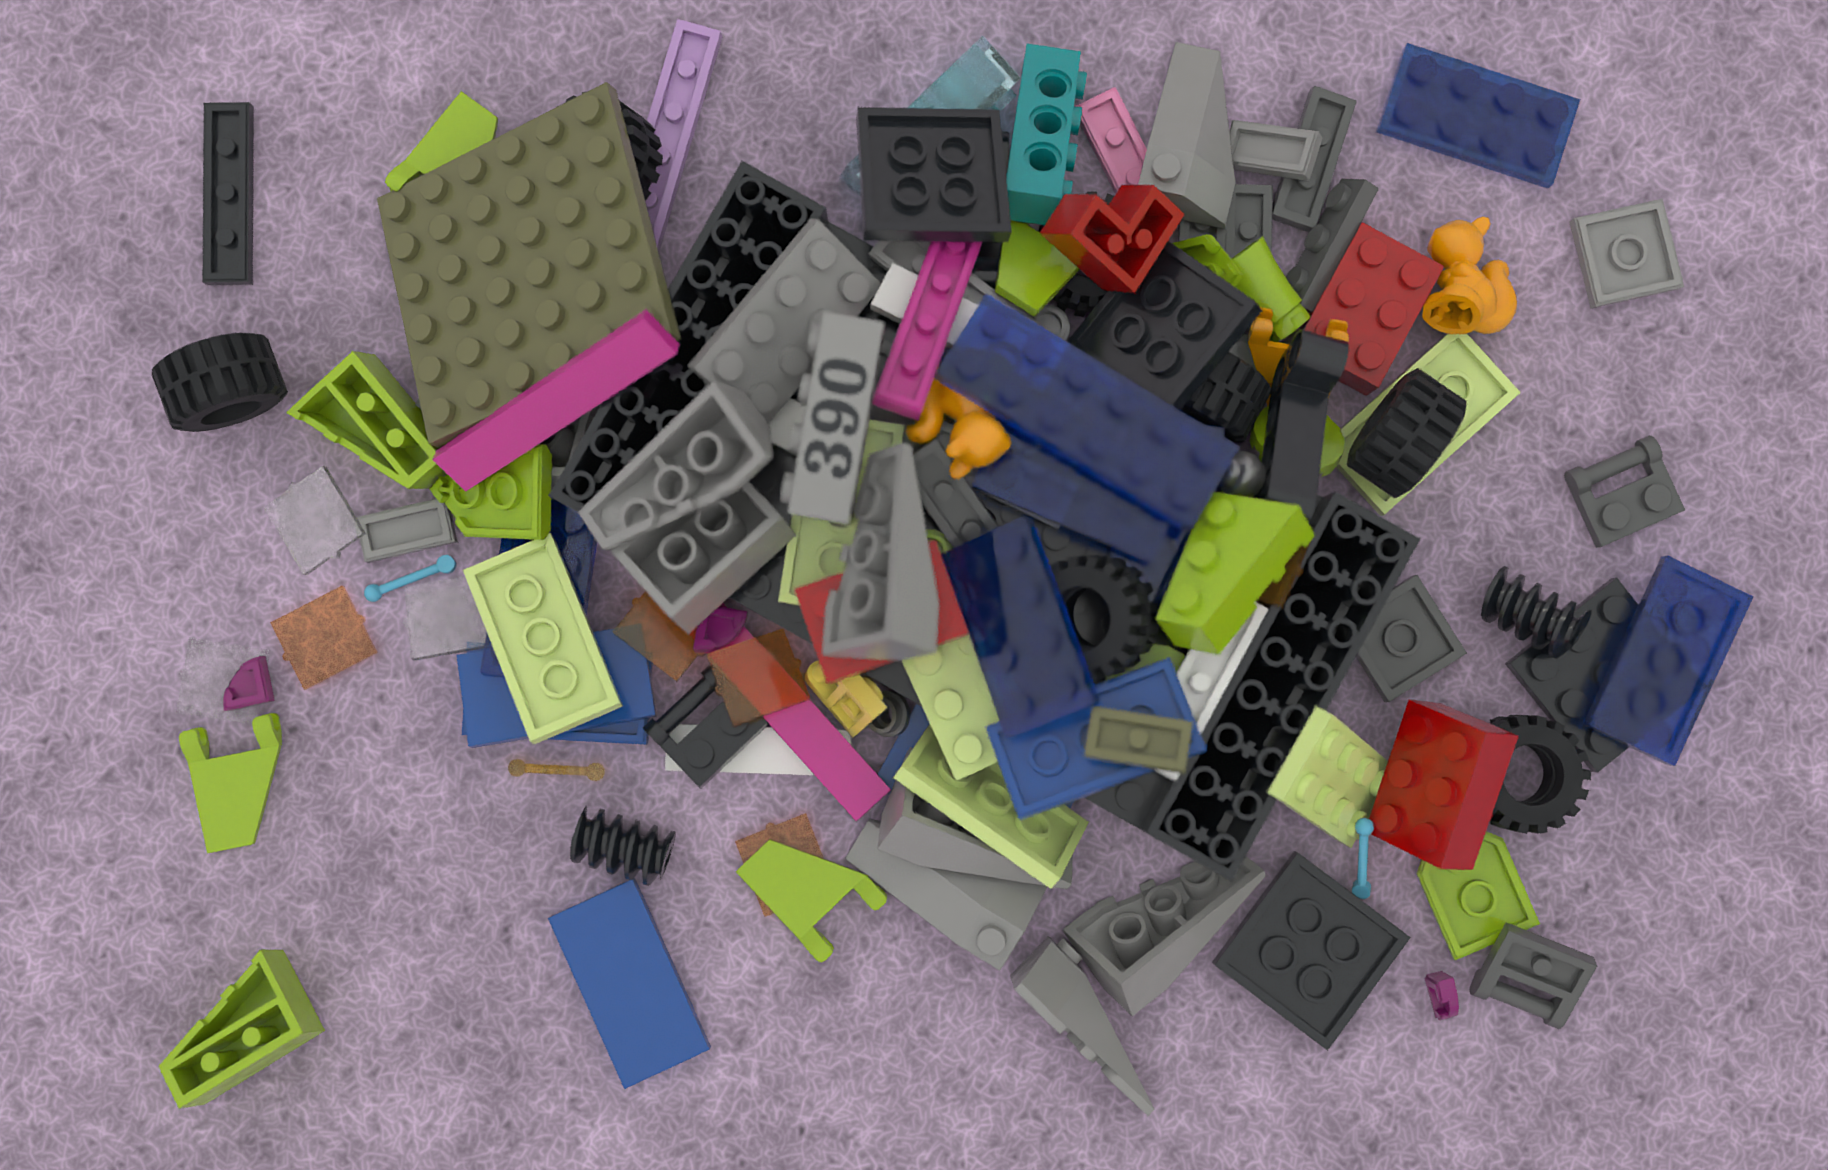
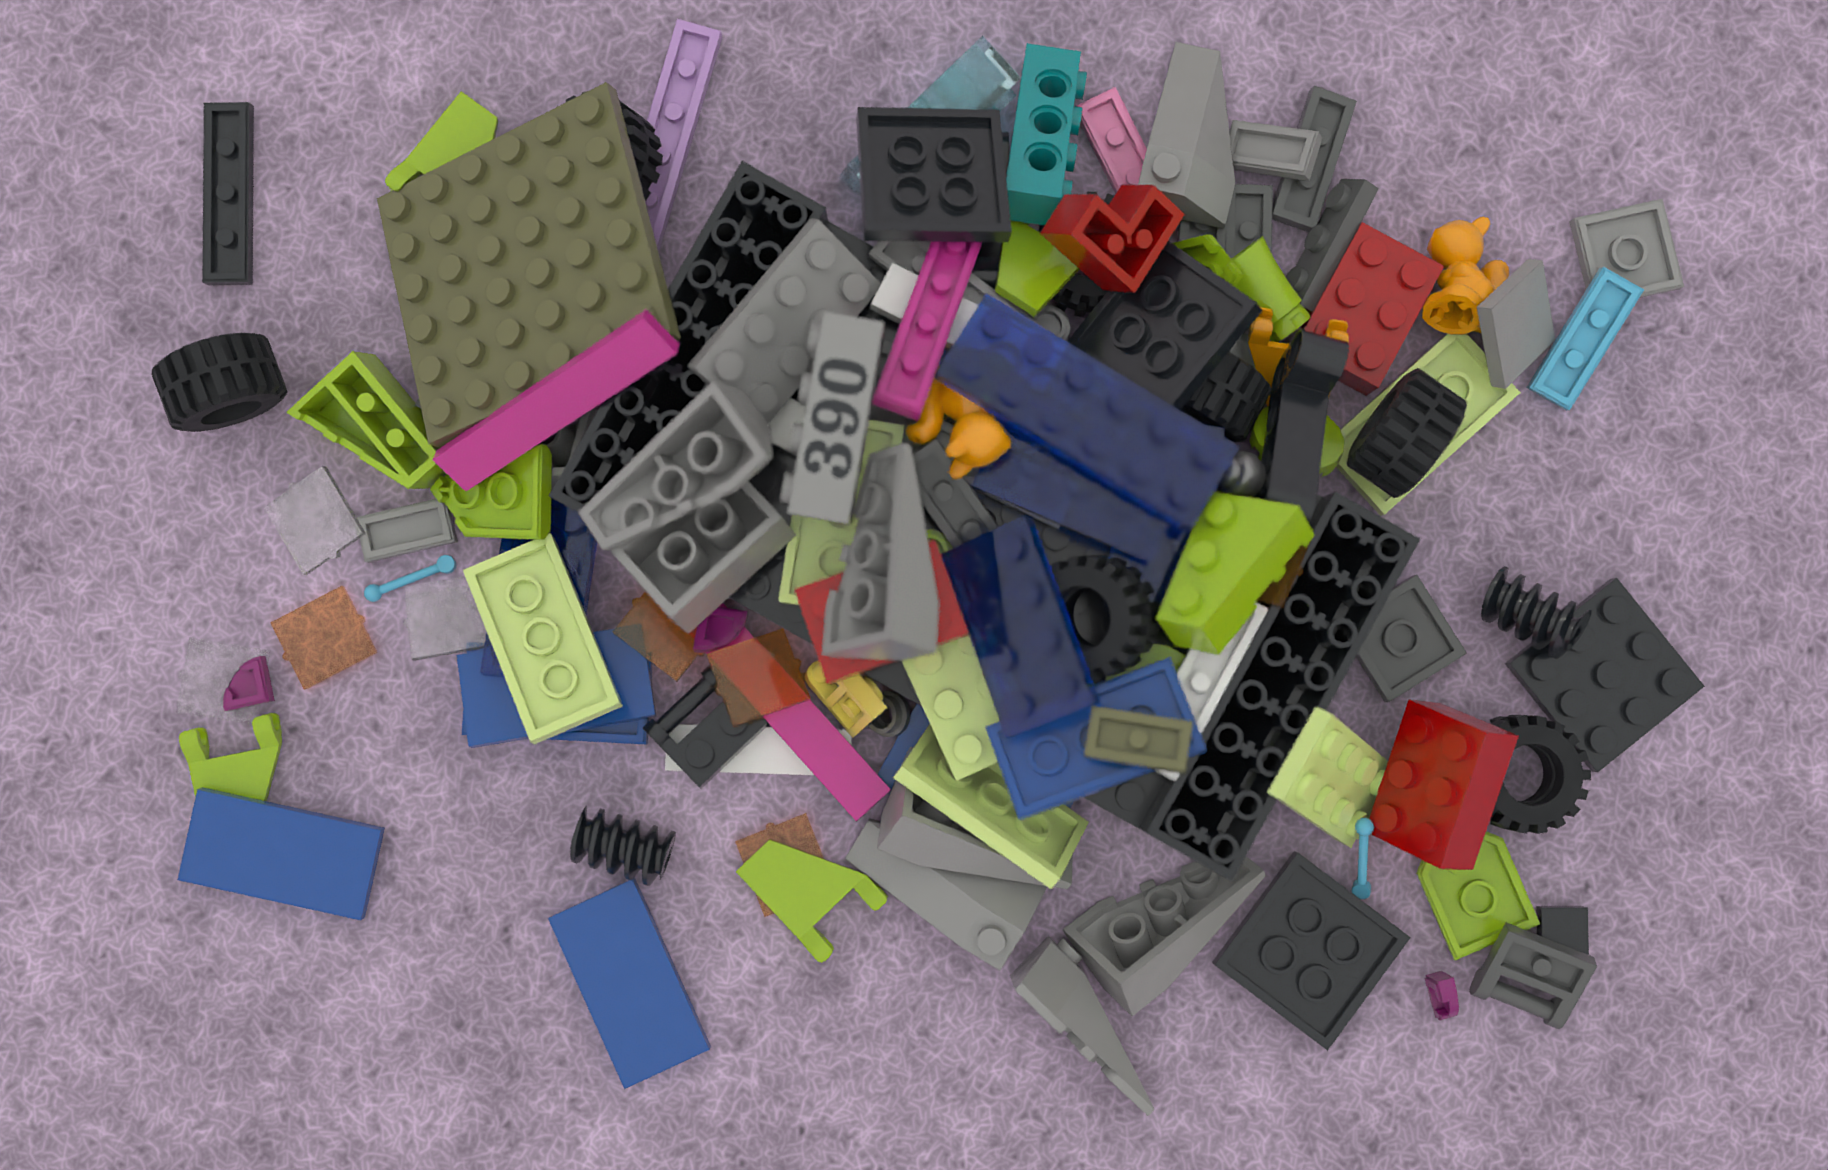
lime wedge [158,949,325,1109] -> none
clear yellow hinge [508,759,605,781] -> none
clear blue plate [1376,43,1581,189] -> none
dark grey plate [1564,435,1685,548] -> none
clear blue plate [1583,555,1754,766] -> none
none -> blue tile [177,787,385,920]
none -> light grey tile [1477,259,1555,389]
none -> medium azure tile [1527,267,1644,410]
none -> black tile [1536,906,1589,955]

